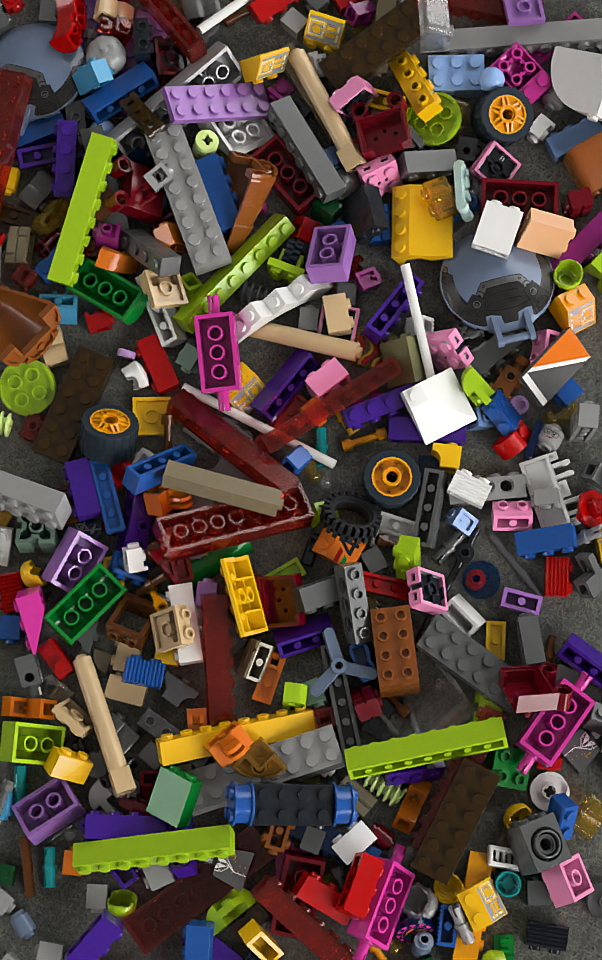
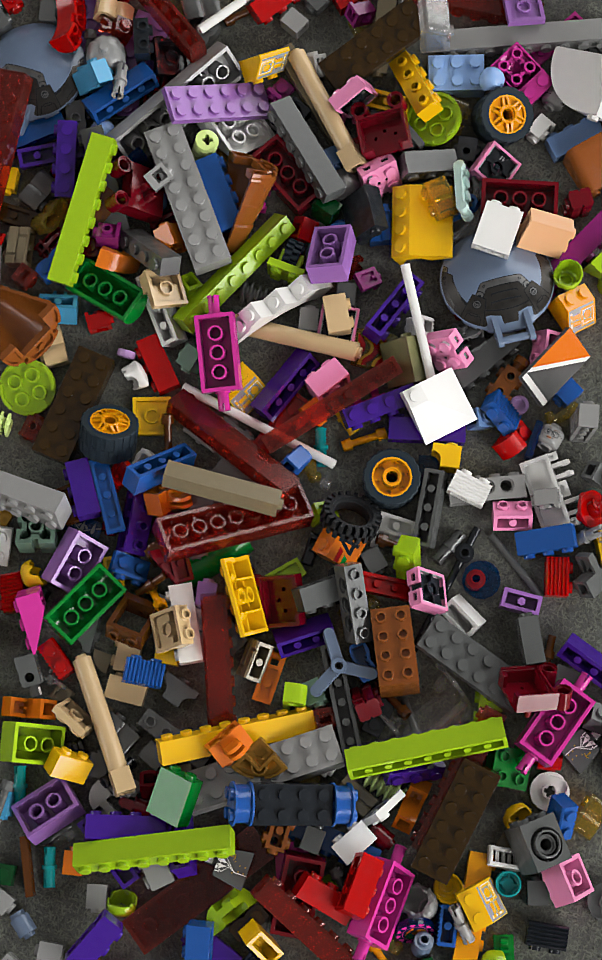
blue brick [0,615,22,644] -> none
dark brown plate [118,91,166,140] -> none
white brick [122,542,148,573] -> none
orange brick [187,708,208,731] -> none
yellow slope [303,9,346,55] -> none
light blue bracket [444,506,479,536] -> none
lime brick [461,364,495,407] -> none
yellow plate [485,621,506,661] -> none
none -> light grey pin [111,63,128,100]
none -> white wing [362,789,406,826]

